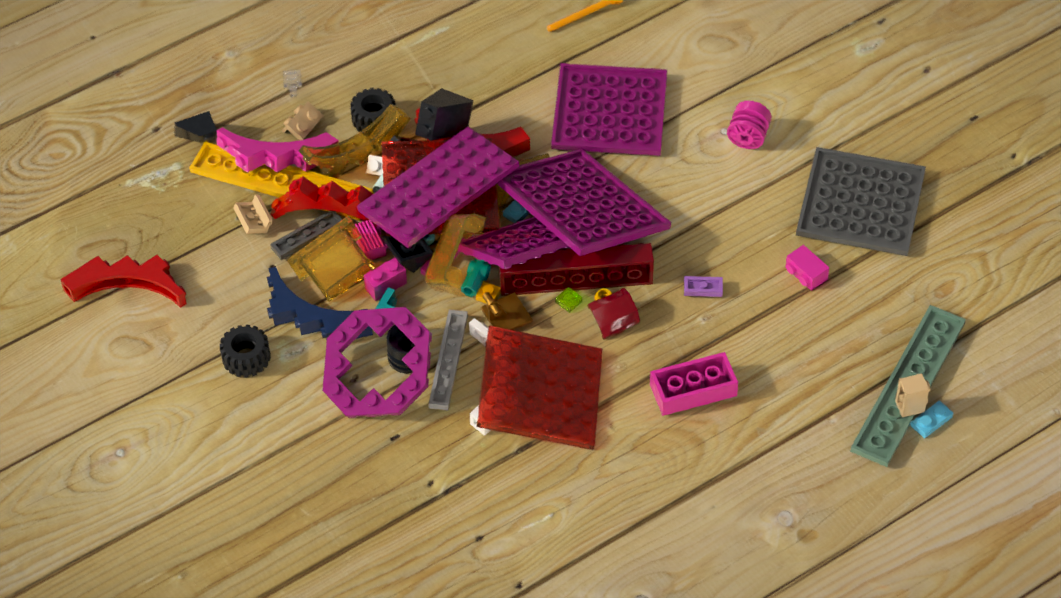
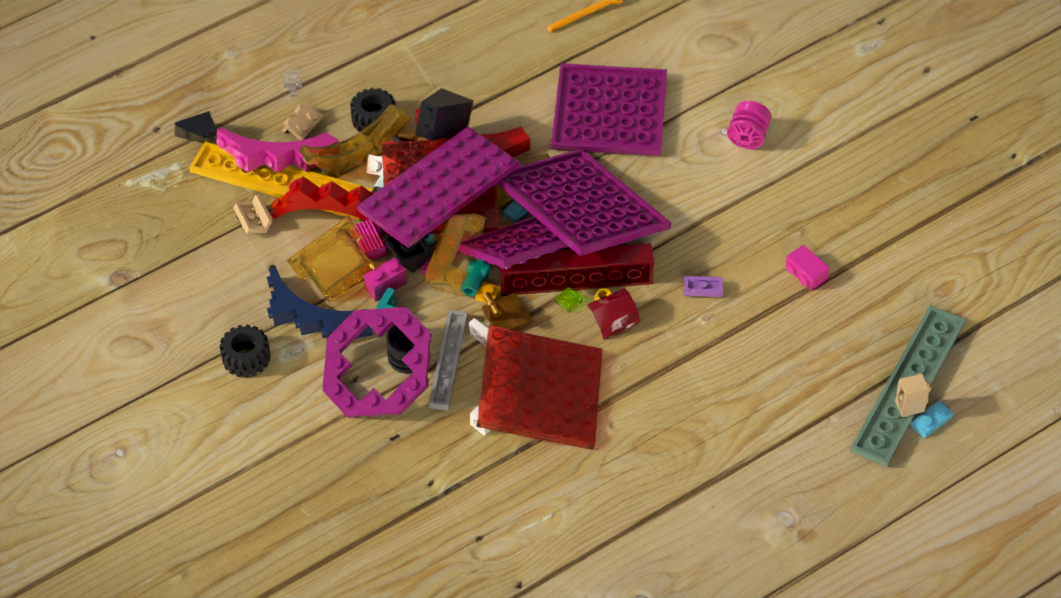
red arch [60,254,187,308] -> none
dark grey plate [270,210,344,260] -> none
dark pink brick [650,352,738,416] -> none
dark grey plate [796,147,926,256] -> none

